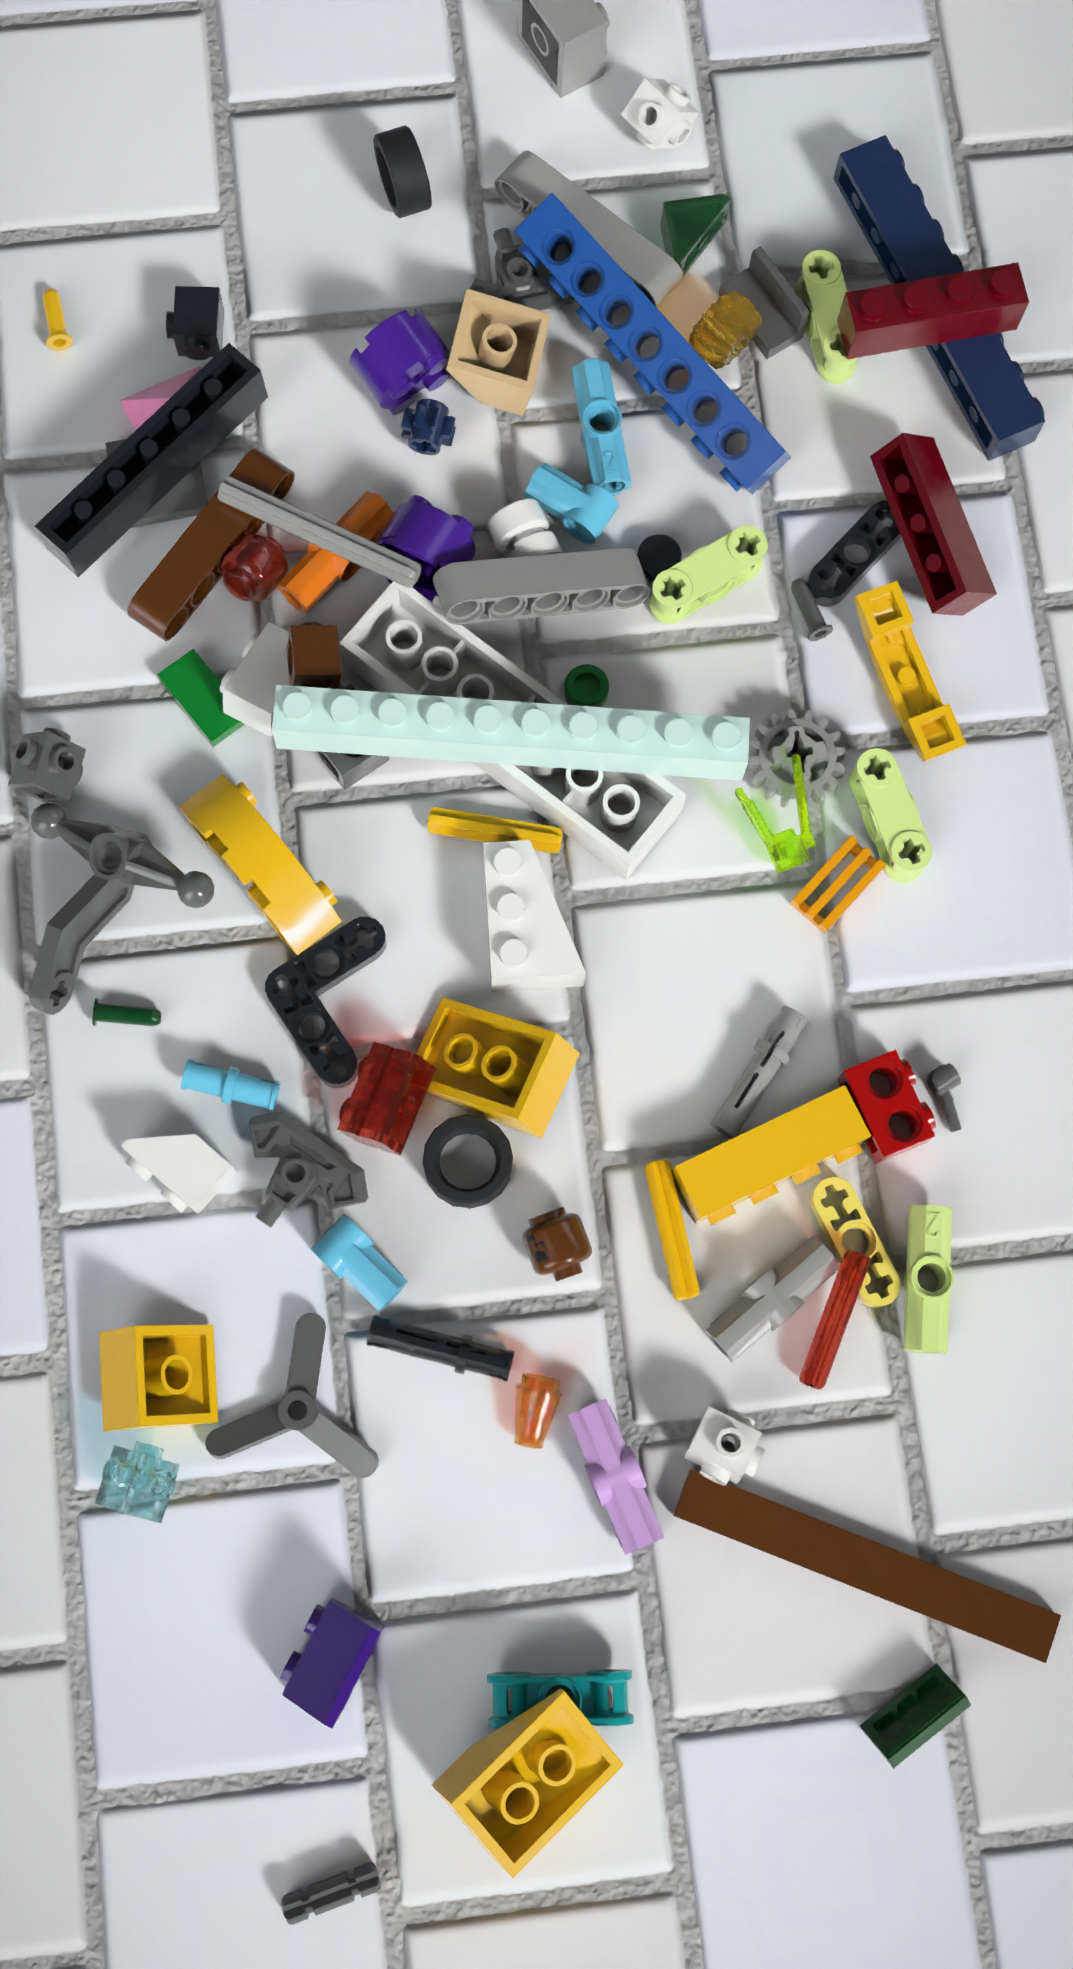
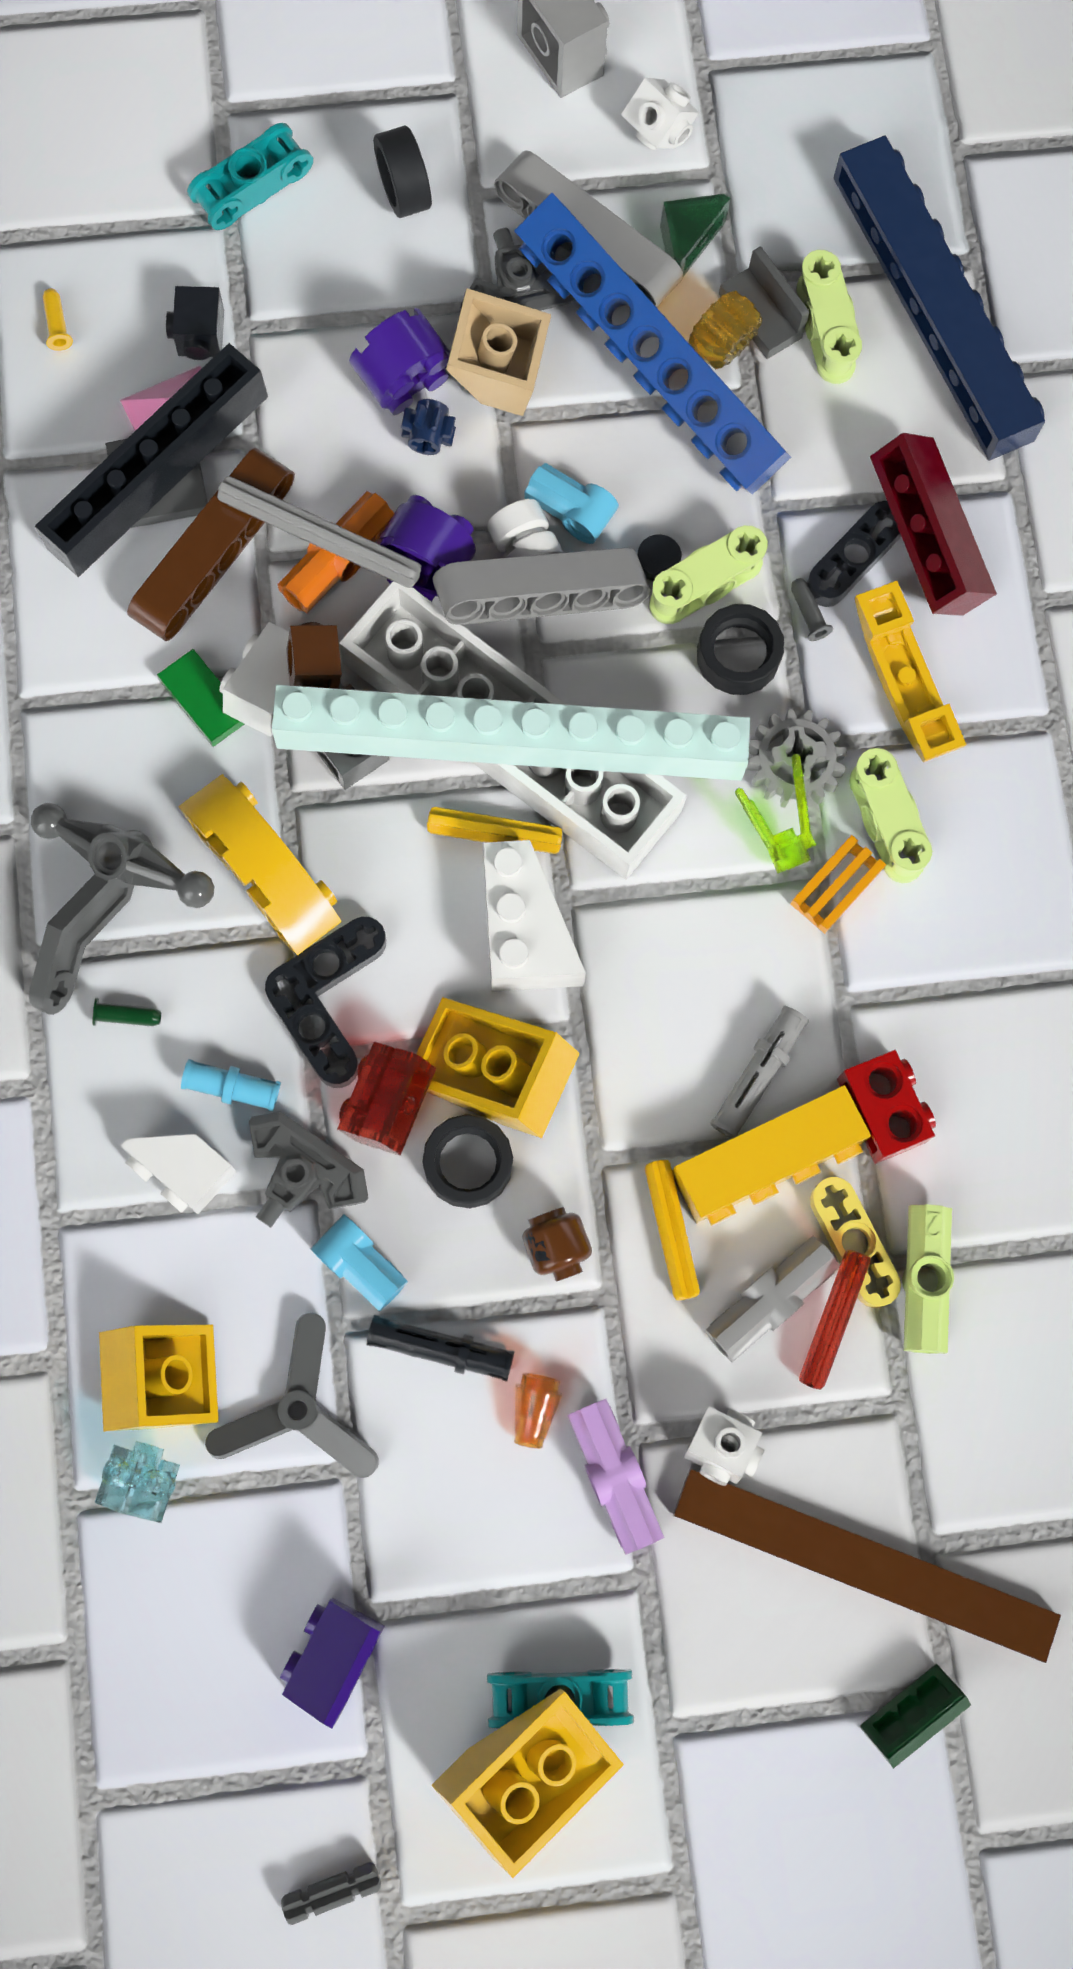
dark grey brick [8,728,86,803] -> none
clear red head [221,534,289,602] -> none
green tile [564,664,609,707] -> none
medium azure piece [571,358,631,496] -> none
dark red brick [837,262,1029,359] -> none
dark grey hand [926,1063,962,1132] -> none
none -> teal piece [187,123,314,230]
none -> black tyre [697,604,784,695]

